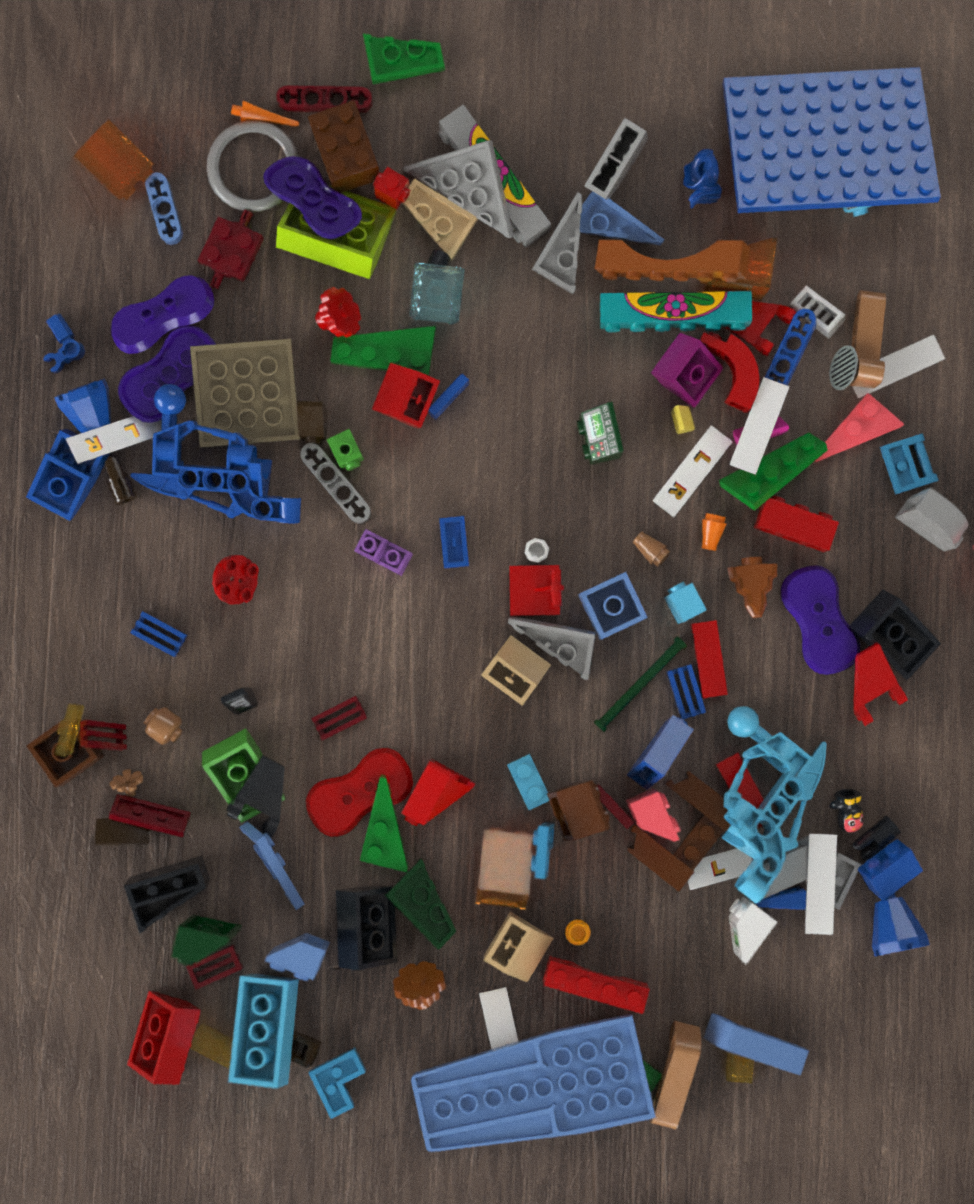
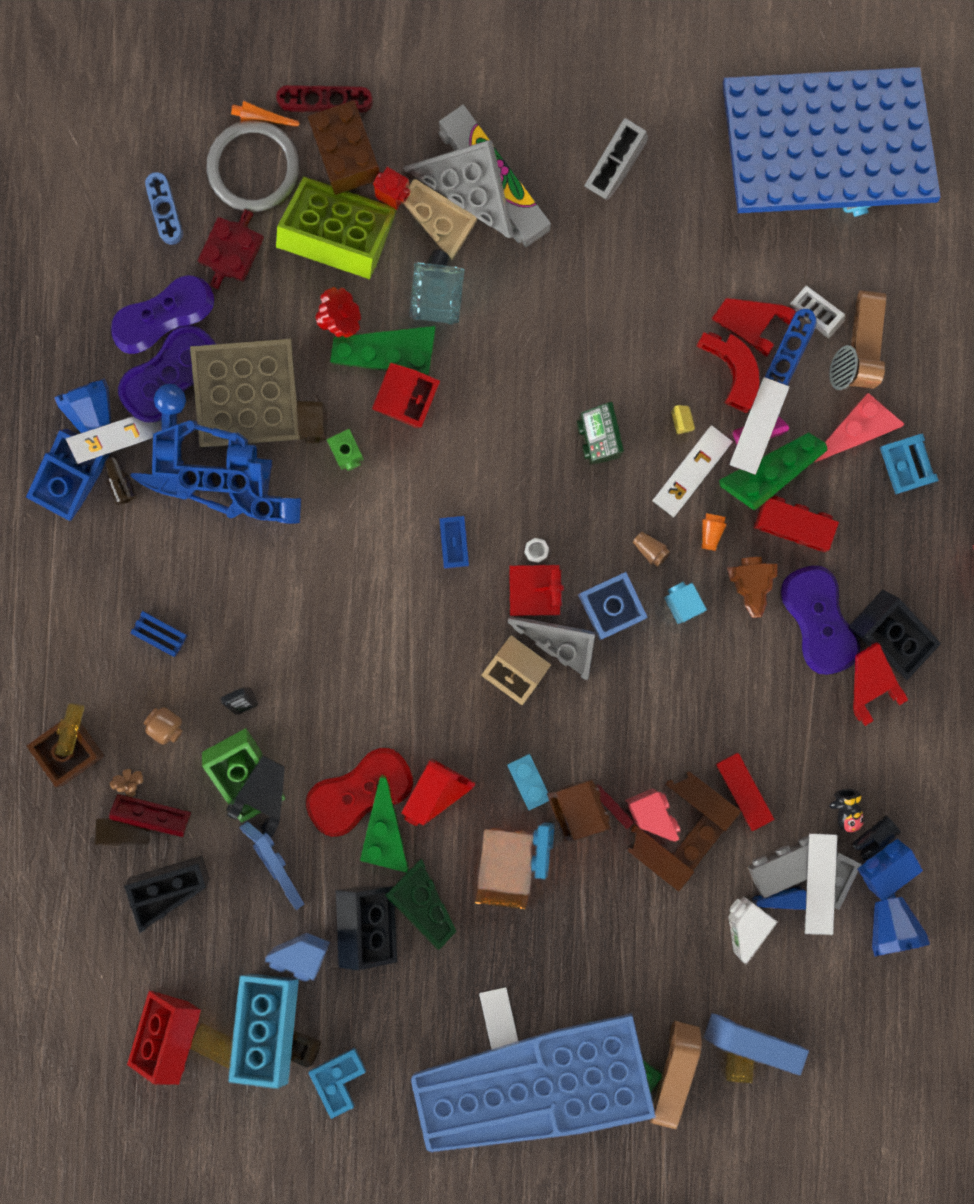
blue bar [43,314,85,373] -> none
clear orange slope [71,119,154,201] -> none
dark red tile [80,720,127,751] -> none
dark green slope [171,914,242,965] -> none
dark red tile [186,944,244,990] -> none
red plate [212,555,259,604] -> none
dark purple plate [263,156,362,239] -> none
light grey beam [300,443,371,524] -> none
dark red tile [311,696,368,741] -> none
medium lavender slope [354,529,413,576] -> none
green wing [363,33,445,84] -> none
dark orange plant [393,961,446,1010] -> none
blue tile [428,374,469,420] -> none
tan slope [484,912,554,982] -> none
light grey wing [532,192,582,294] -> none
red arch [543,955,650,1014] -> none
light orange plate [565,919,591,945] -> none
medium blue wing [580,191,664,246] -> none
dark green bar [593,636,688,732] -> none
dark orange arch [595,240,750,282] -> none
brick [600,291,752,332] -> none
slope [627,715,694,790] -> none
magenta slope [651,333,723,408] -> none
blue tile [667,664,706,719] -> none
blue hair [683,149,722,209] -> none
white sticker [688,849,753,890] -> none
red tile [691,620,728,698] -> none
clear orange slope [700,238,777,301] -> none
medium azure piece [722,706,827,903] -> none
white sticker [852,335,945,398] -> none
light grey brick [895,488,969,551] -> none

